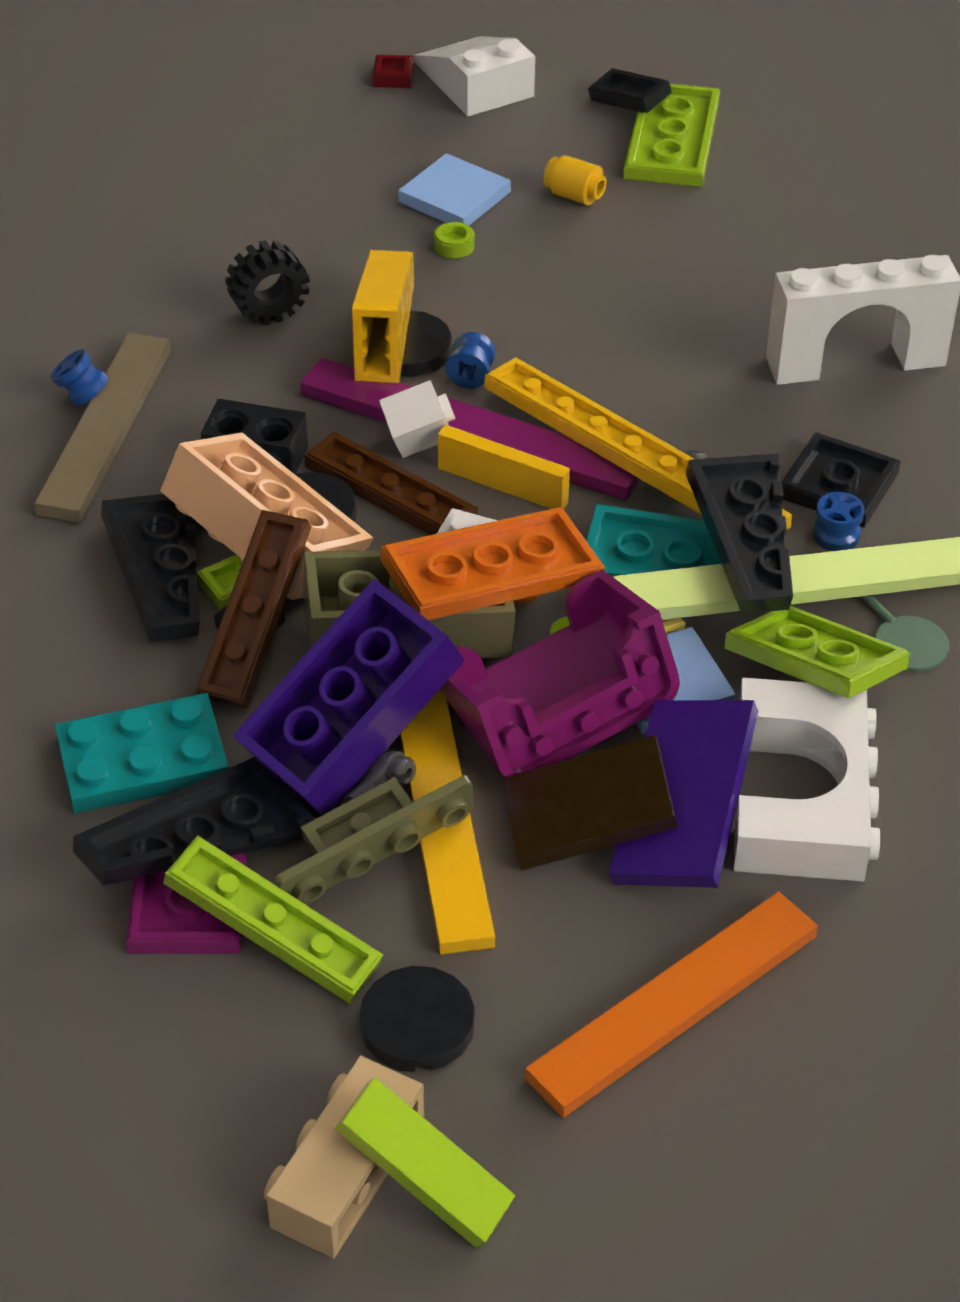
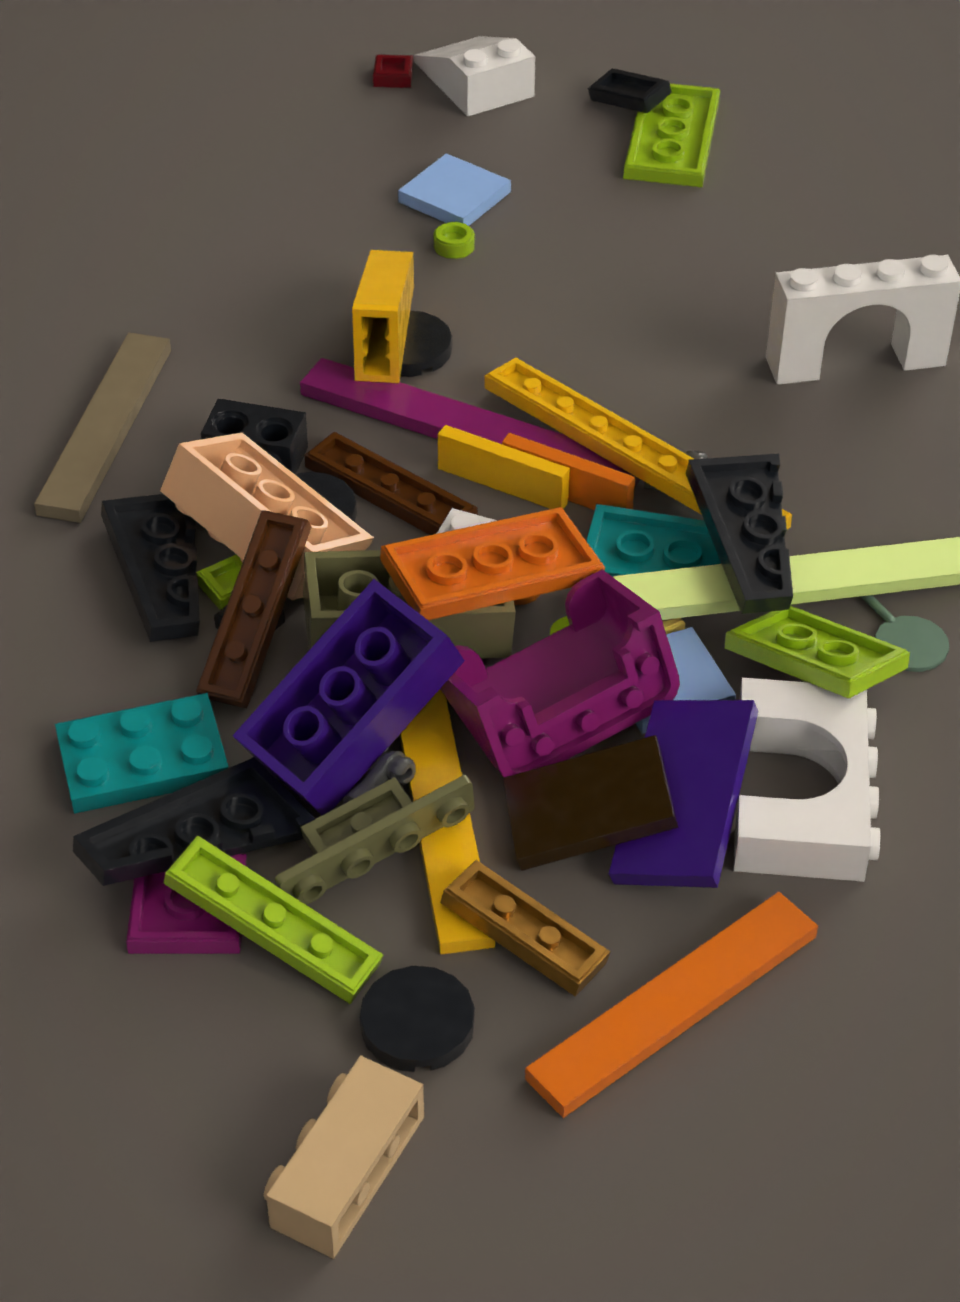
blue wheel [50,349,108,406] -> none
black tyre [225,240,310,325] -> none
lime tile [334,1077,516,1248] -> none
white brick [379,380,456,458] -> none
blue wheel [445,332,496,389] -> none
yellow brick [543,155,606,205] -> none
black tile [782,432,901,528] -> none
blue wheel [813,492,865,551] -> none
none -> pearl gold tile [440,860,611,997]
none -> orange tile [502,433,635,510]

